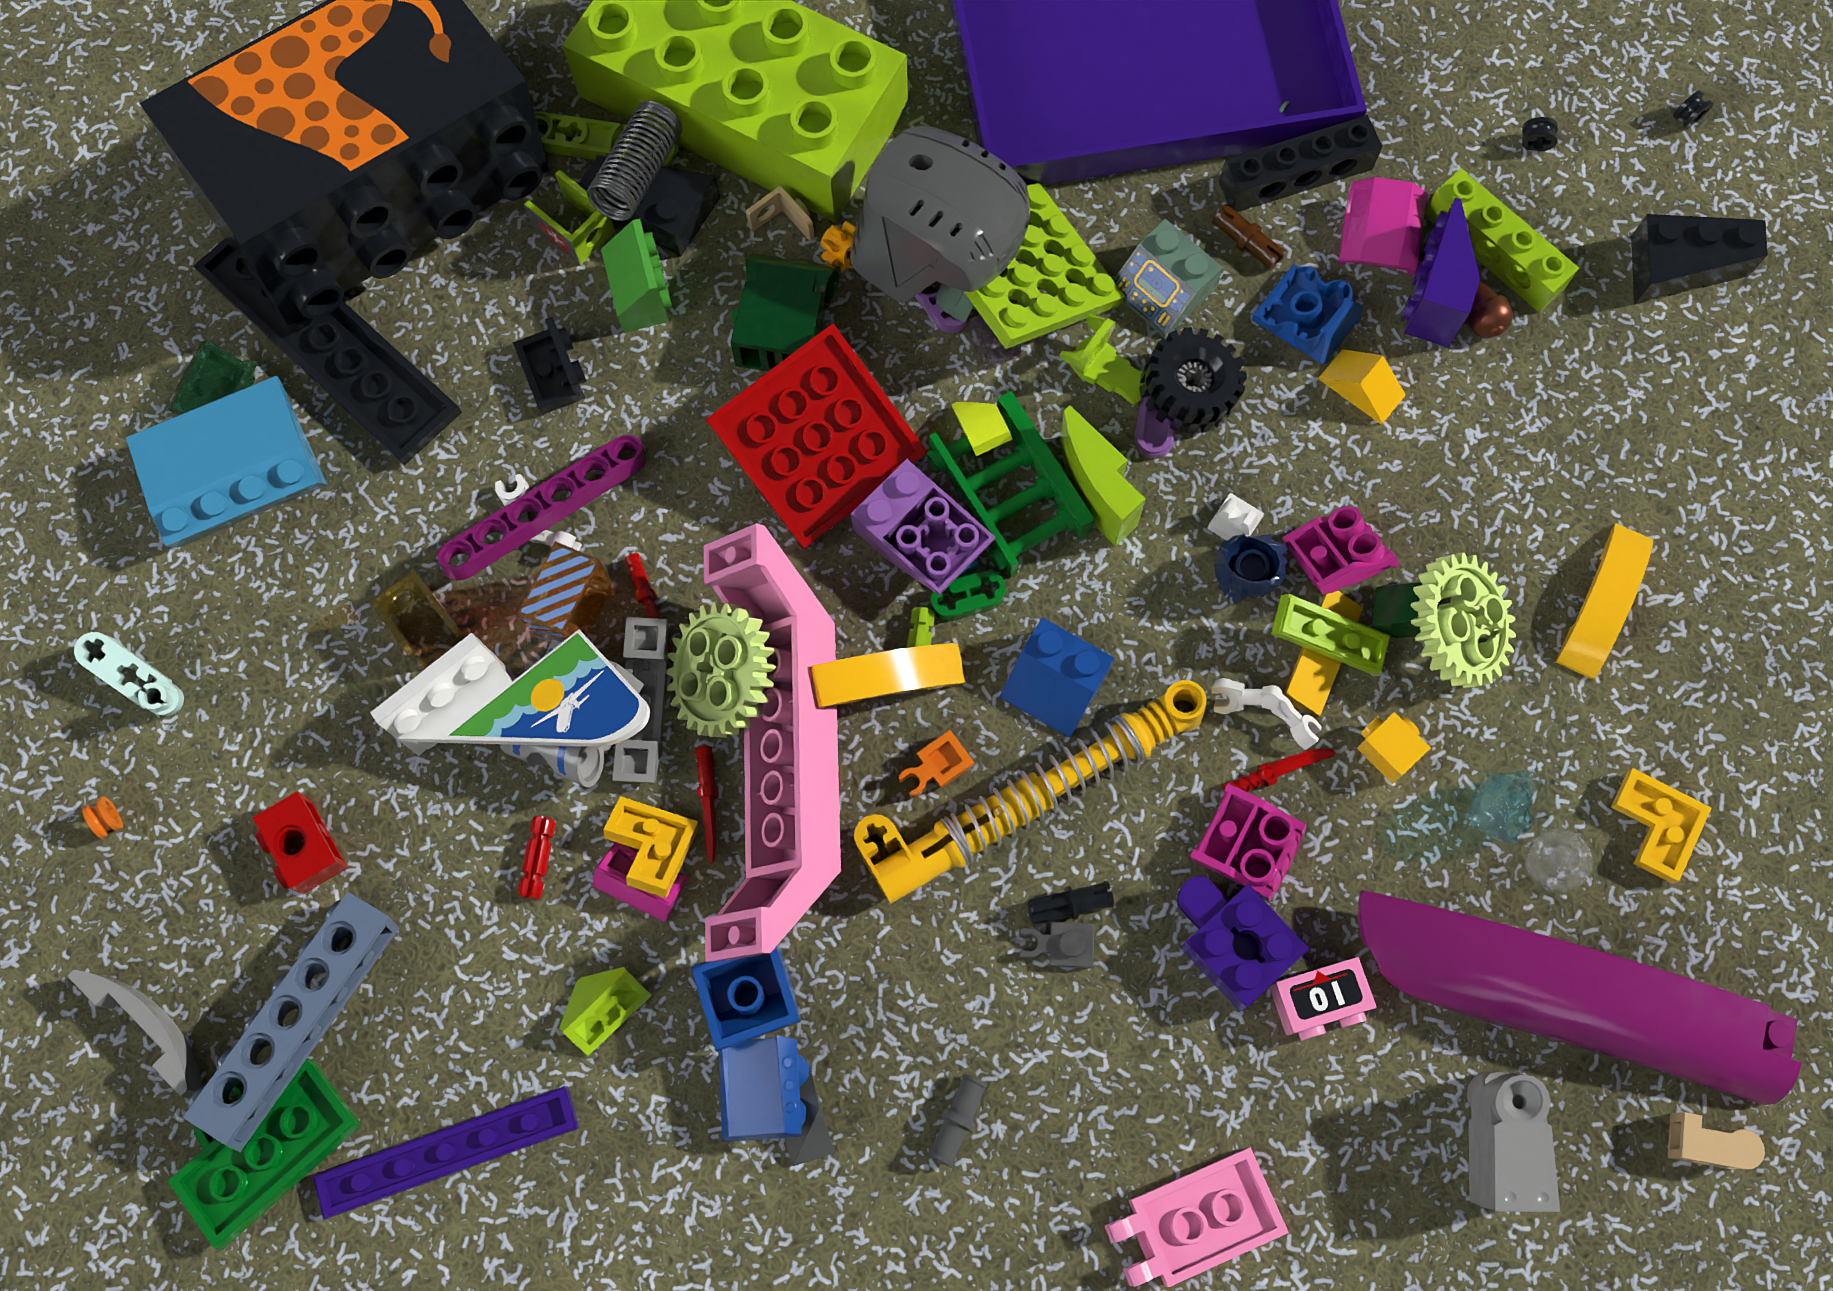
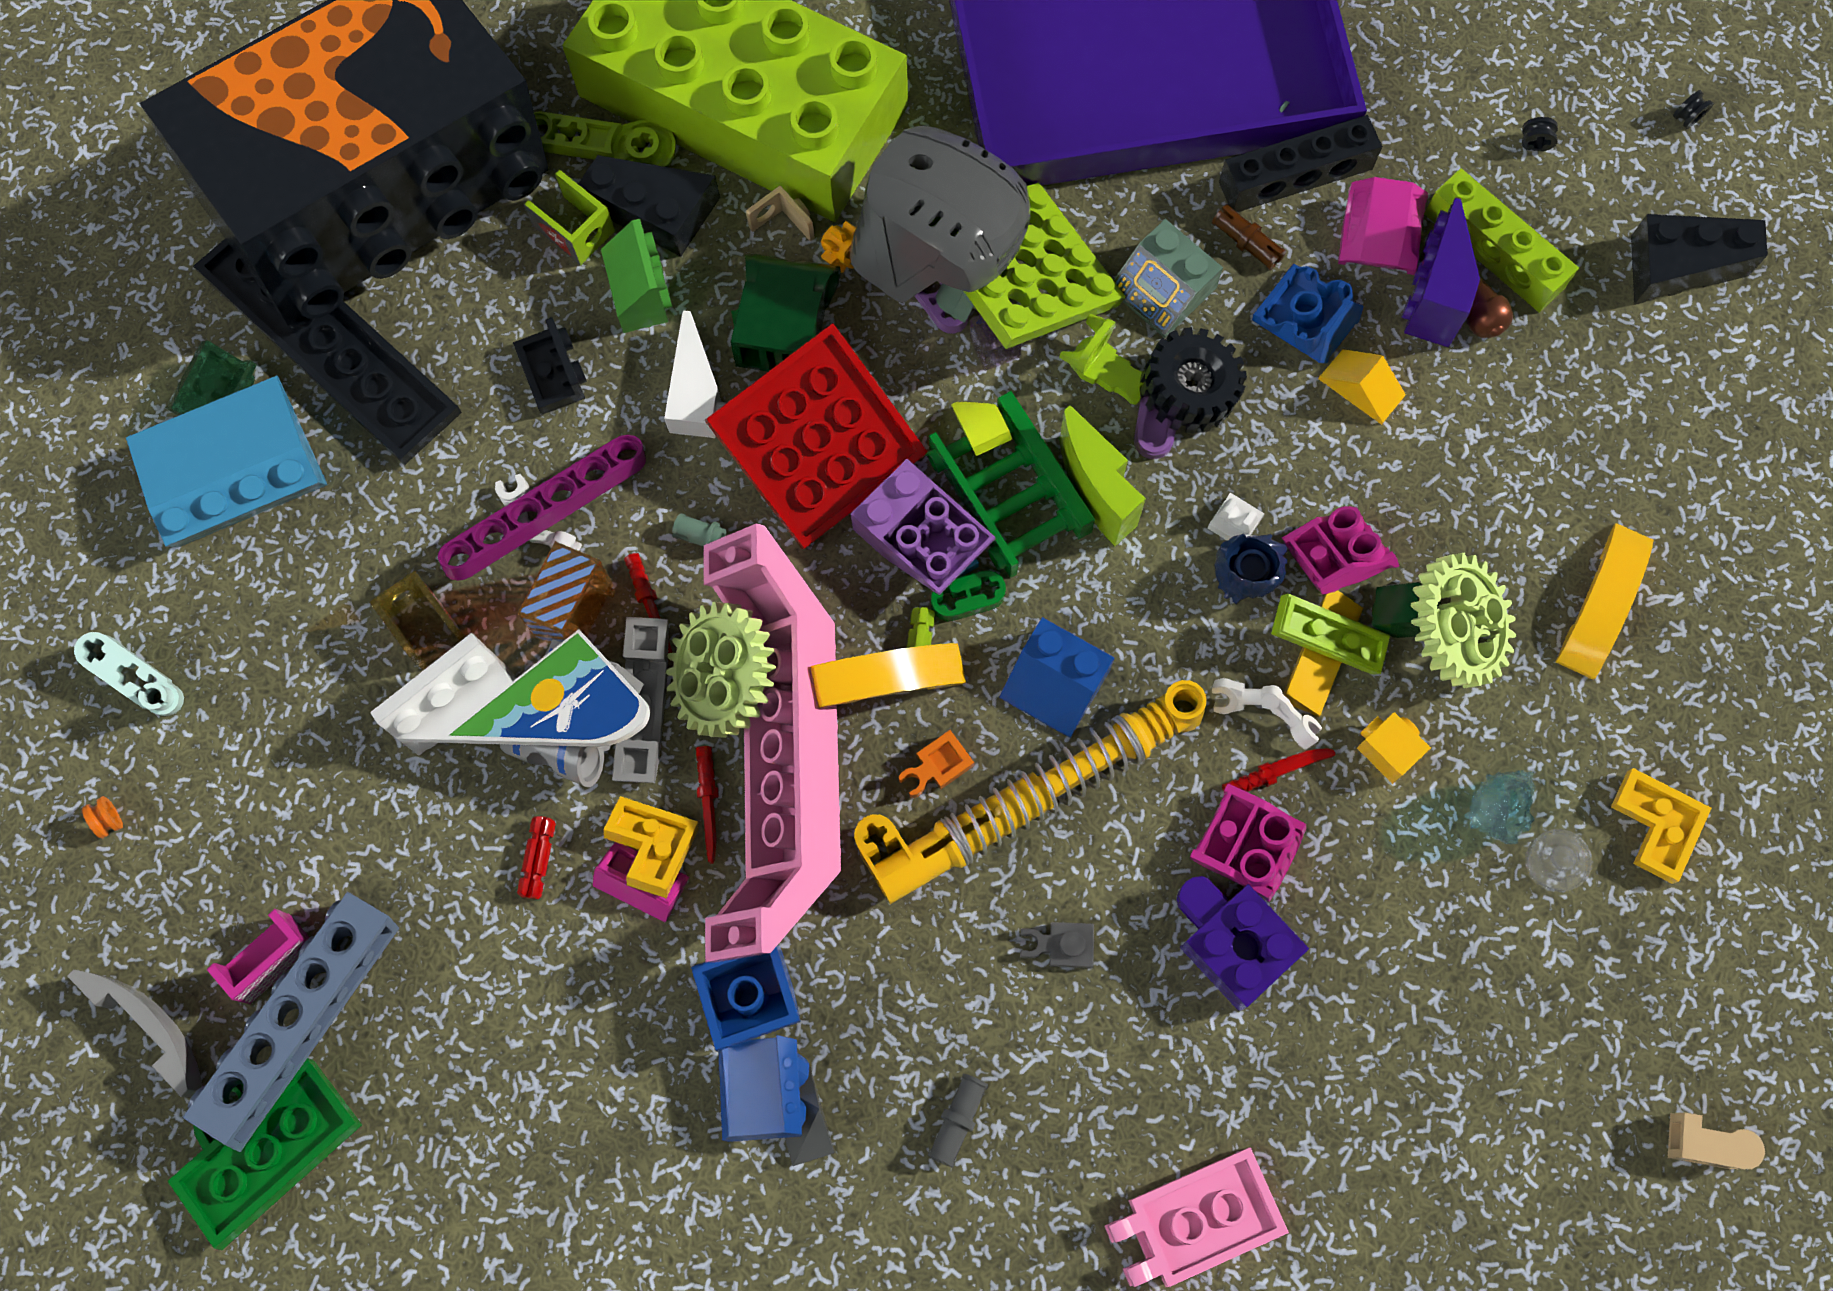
red brick [252,791,348,895] -> none
dark purple tile [312,1086,580,1219] -> none
lime slope [559,967,652,1056] -> none
dark grey piece [587,101,682,221] -> none
black axle [1028,881,1114,924] -> none
brick [1269,957,1377,1041] -> none
magenta slope [1358,890,1802,1105] -> none
light grey piece [1467,1070,1560,1212] -> none
none -> dark pink panel [207,909,310,1004]
none -> white slope [664,311,726,438]
none -> sand green pin [672,513,726,547]

